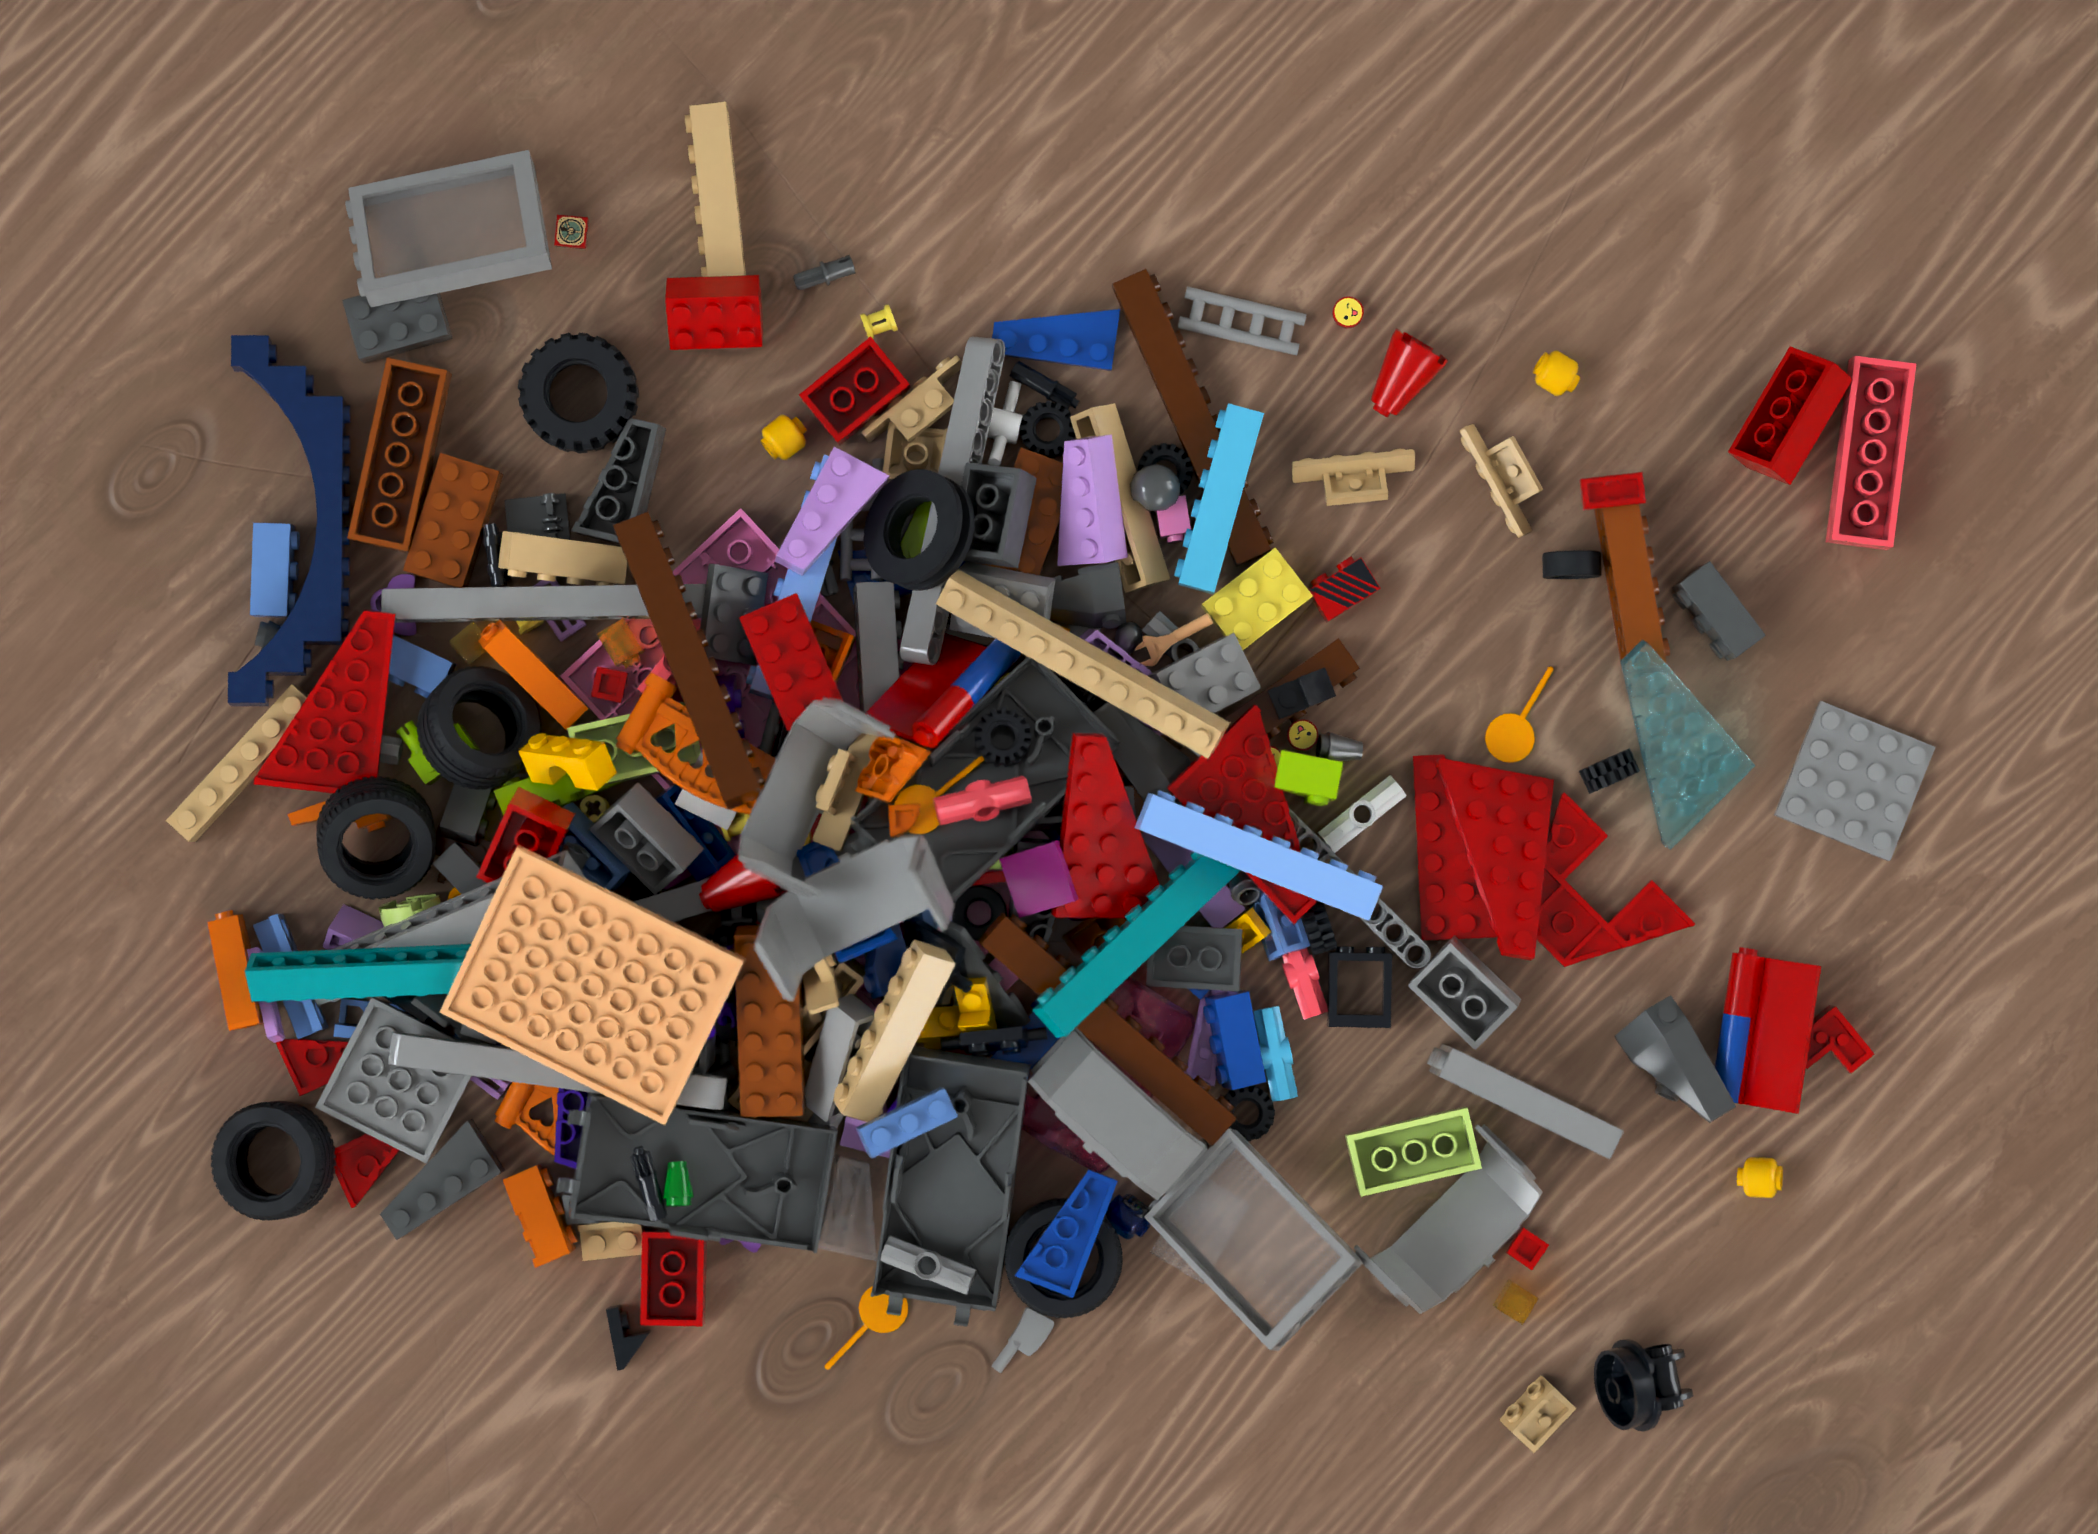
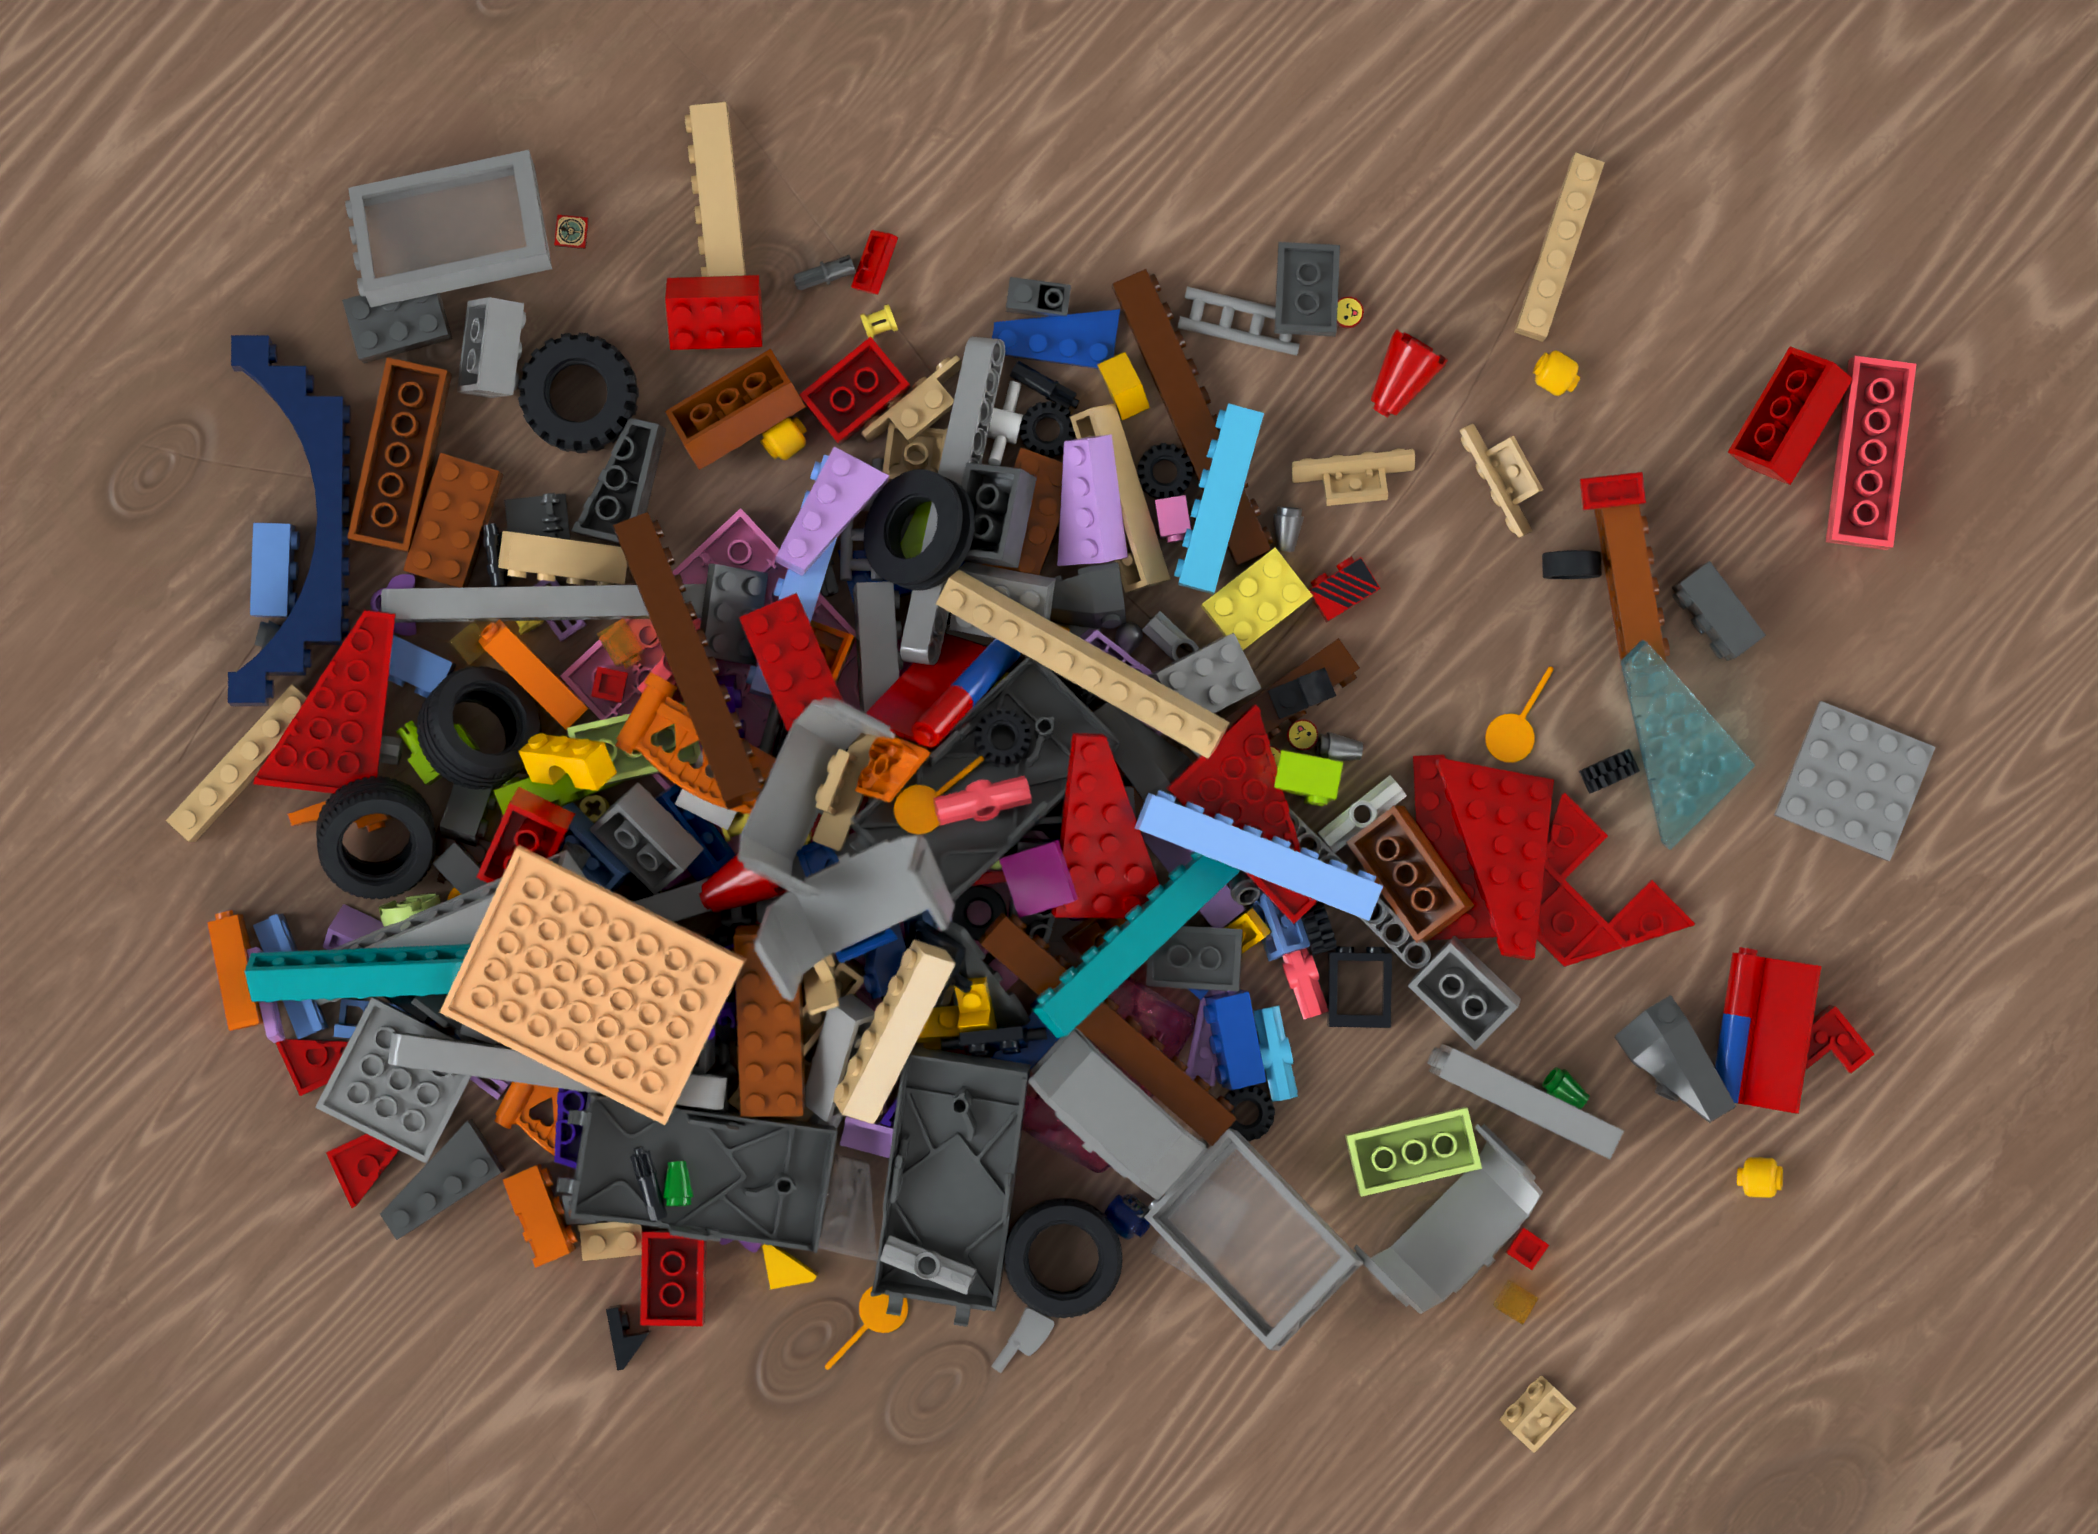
black tyre [211,1101,336,1221] -> none
medium blue brick [856,1087,958,1158] -> none
orange tile [889,804,920,838] -> none
blue wing [1015,1169,1118,1298] -> none
dark grey hair [1130,464,1181,511] -> none
light nougat piece [1135,613,1213,666] -> none
black piece [1594,1339,1693,1432] -> none
none -> light grey brick [457,297,526,398]
none -> dark orange brick [665,349,805,470]
none -> yellow slope [762,1244,819,1290]
none -> red plate [851,230,898,295]
none -> dark grey slope [1006,277,1071,316]
none -> yellow slope [1097,352,1150,421]
none -> dark grey plate [1274,242,1340,337]
none -> flat silver cone [1274,506,1304,552]
none -> dark orange brick [1346,805,1475,943]
none -> tan brick [1514,153,1605,342]
none -> green cone [1542,1067,1590,1109]

